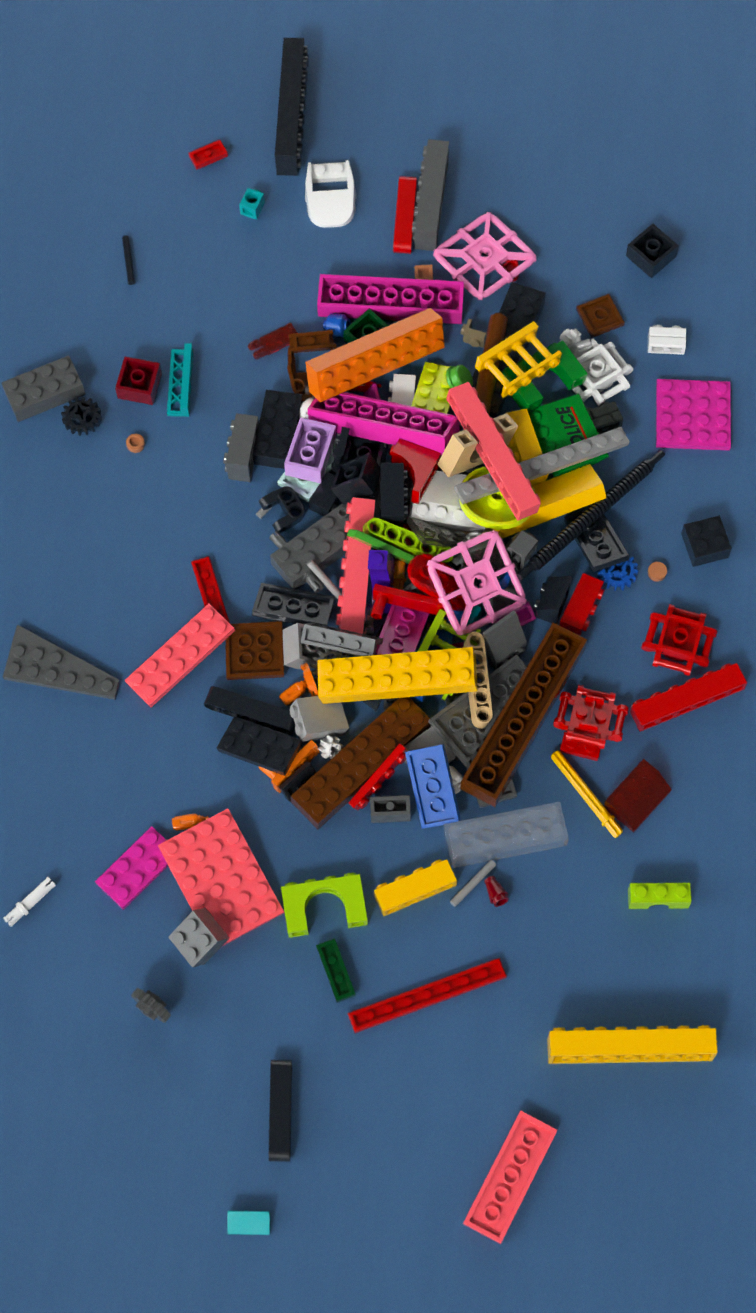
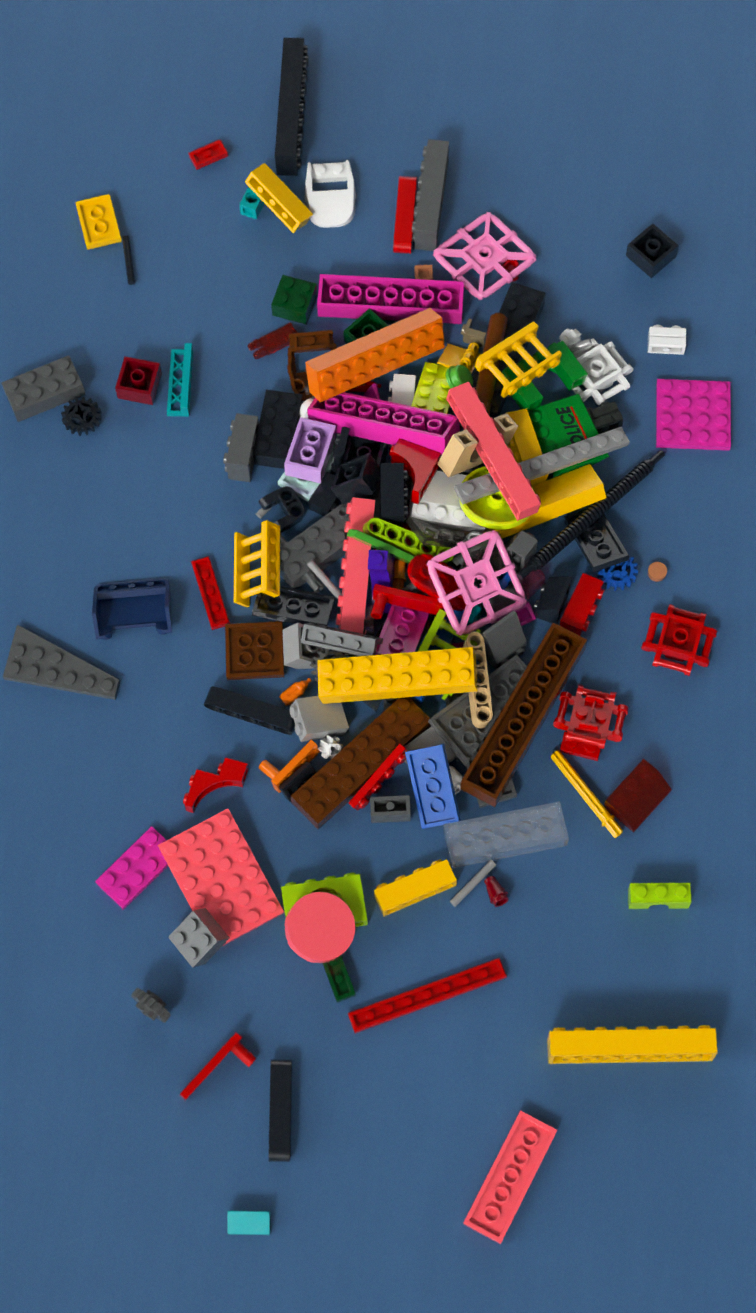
white pin [3,877,56,927] -> none
coral plate [124,604,235,708] -> none
nougat tile [126,434,145,453] -> none
orange piece [172,814,209,831] -> none
black plate [216,716,303,776] -> none
orange tile [300,663,318,697] -> none
blue head [323,314,351,337] -> none
reddish brown tile [576,294,625,338] -> none
red brick [630,663,747,732] -> none
black brick [681,515,732,567] -> none
none -> yellow plate [75,194,122,250]
none -> dark blue windscreen [92,578,172,640]
none -> red piece [180,1032,257,1101]
none -> red arch [183,757,249,813]
none -> yellow fence [234,520,280,607]
none -> yellow brick [245,163,313,233]
none -> dark green brick [271,275,317,325]
none -> coral piece [285,892,355,963]
none -> yellow hinge [437,342,481,374]
none -> clear pink brick [520,570,545,599]

